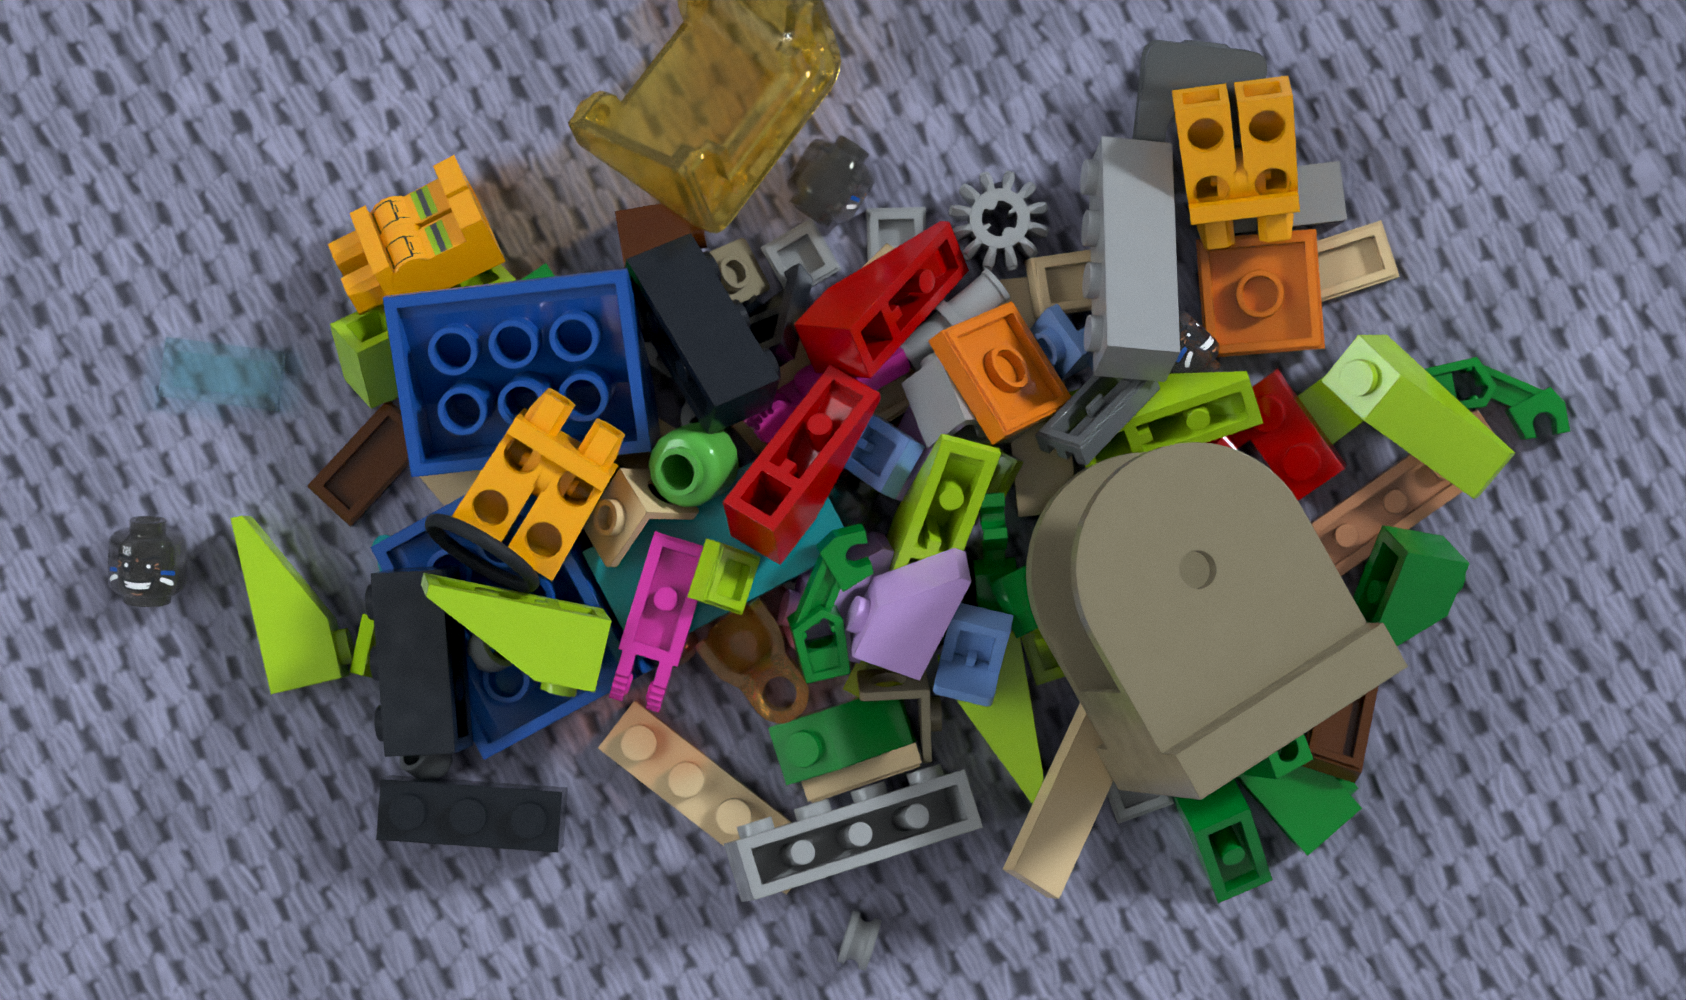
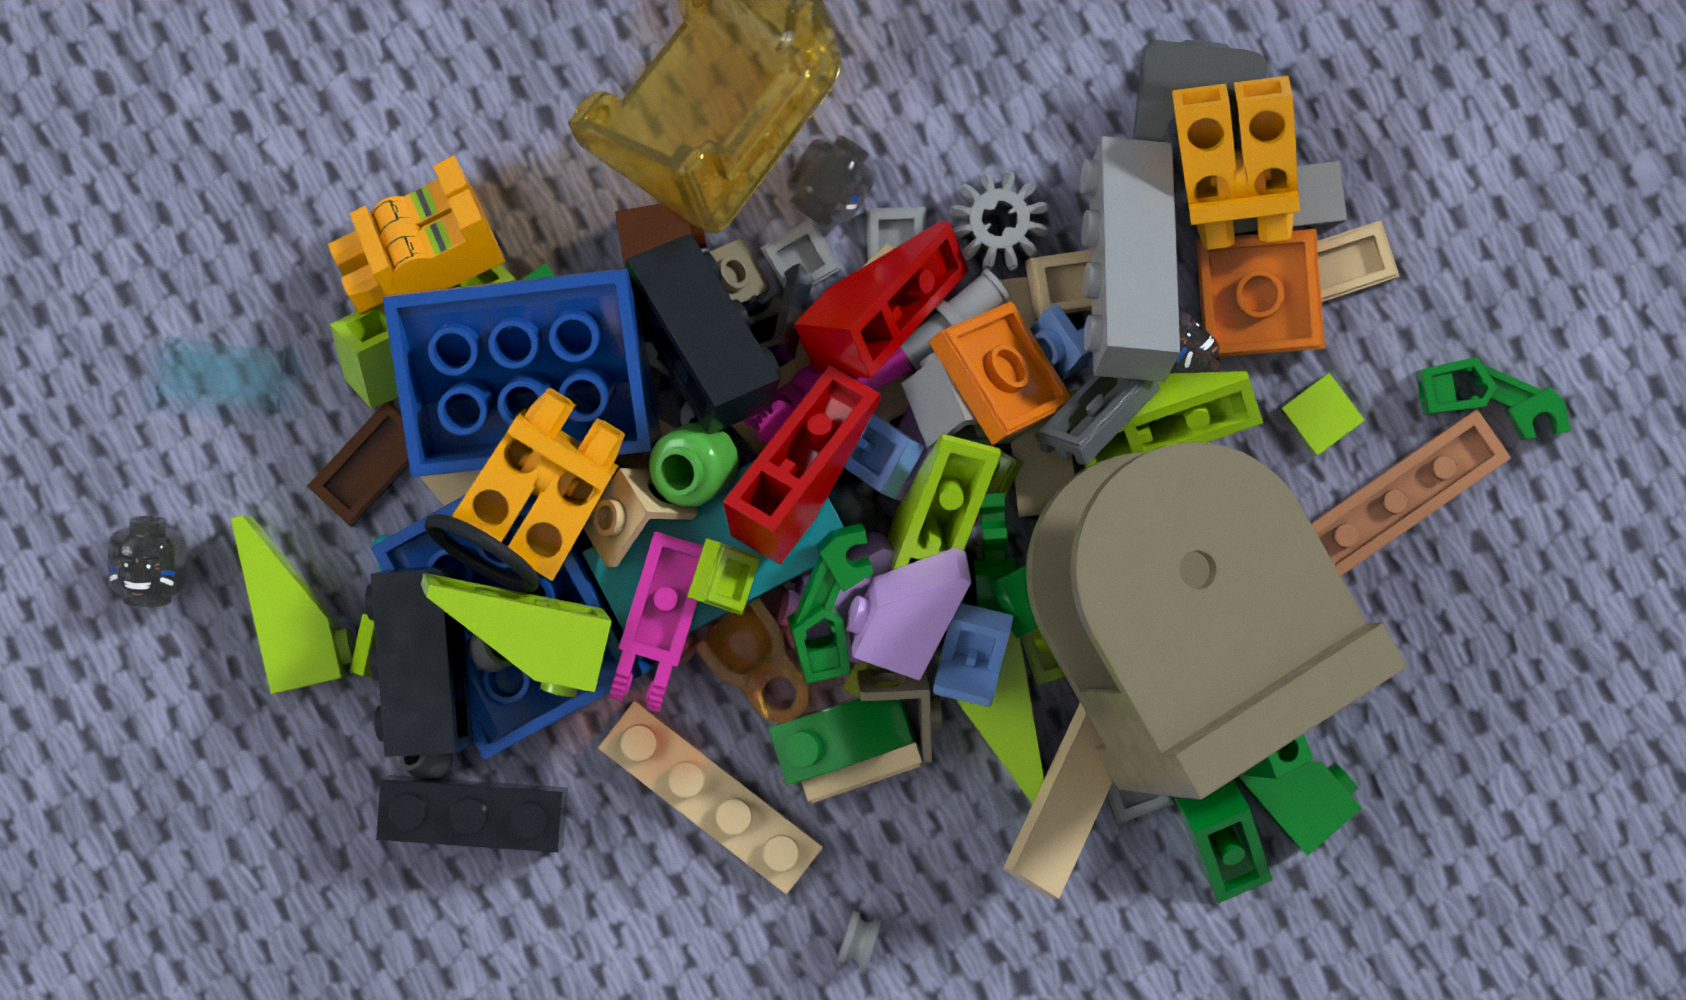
light grey brick [724,764,983,902] -> none
red plate [1207,368,1347,501] -> none
reddish brown tile [1302,686,1379,783] -> none
lime slope [1322,334,1515,499] -> none
green slope [1353,525,1470,646] -> none

